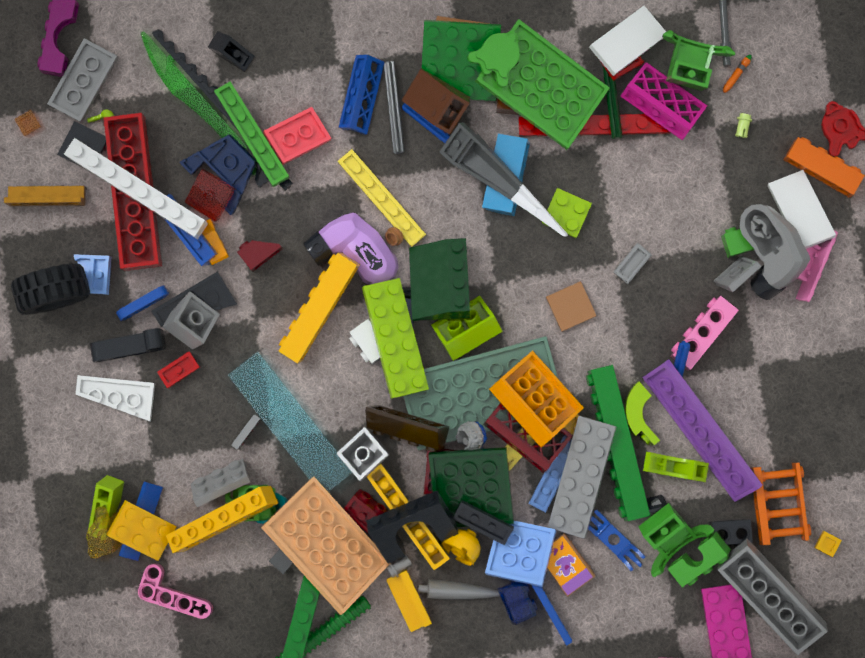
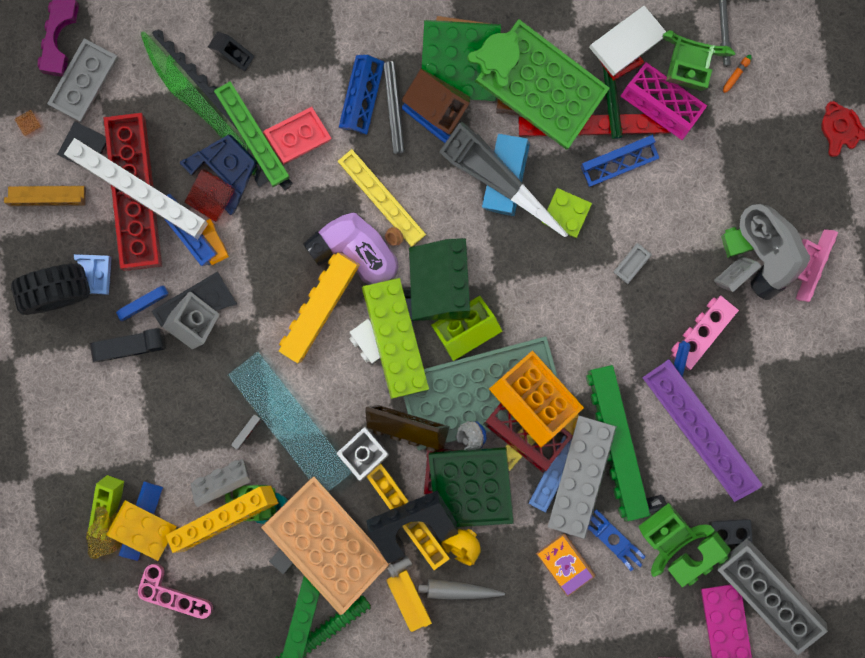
white wing [76,375,155,421] -> none
lime hand [87,110,114,123] -> none
red plate [157,351,201,389] -> none
dark red slope [237,240,283,272] -> none
dark red bracket [344,489,388,533] -> none
black plate [452,500,514,545] -> none
light blue plate [485,521,556,587] -> none
clear blue brick [497,581,537,625] -> none
blue tile [532,585,572,646] -> none
medium nougat tile [546,281,596,332] -> none
lime arch [624,381,660,446] -> none
lime arch [643,452,709,482] -> none
yellowish green pin [735,113,752,138] -> none
orange fence [750,463,811,545] -> none
white tile [768,170,836,249] -> none
orange brick [783,137,865,198] -> none
yellow plate [814,531,842,557] -> none
none -> blue fence [581,135,659,187]

